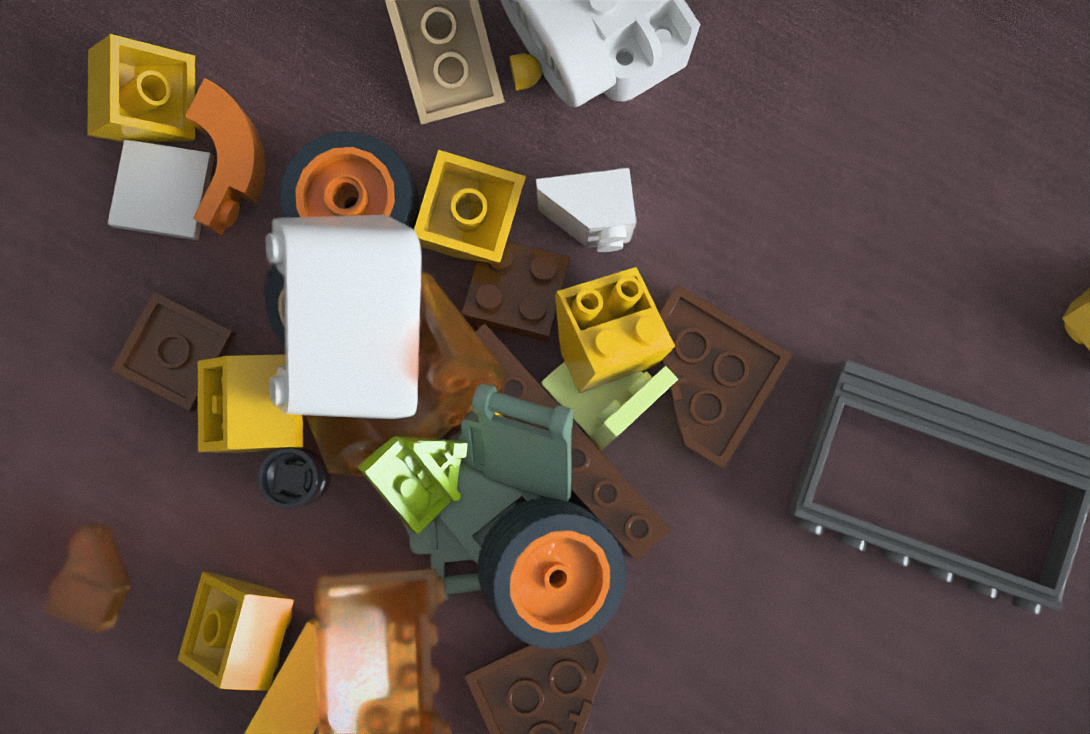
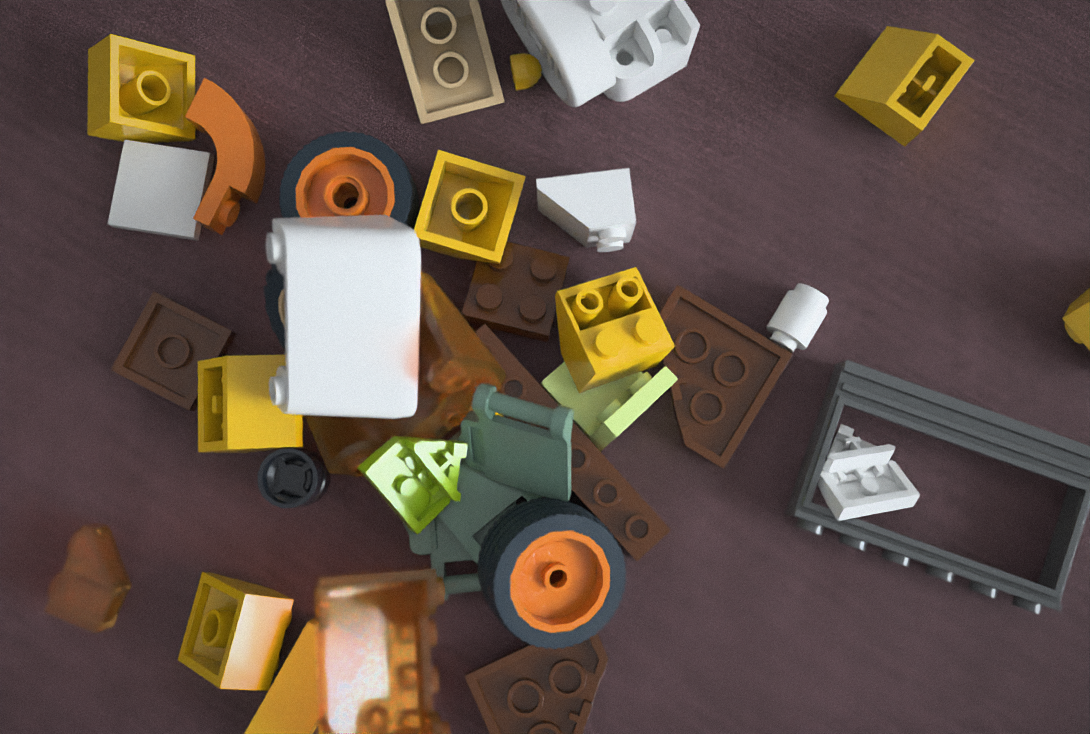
none -> white brick [766,283,829,353]
none -> white slope [817,424,920,521]
none -> yellow slope [834,26,975,147]

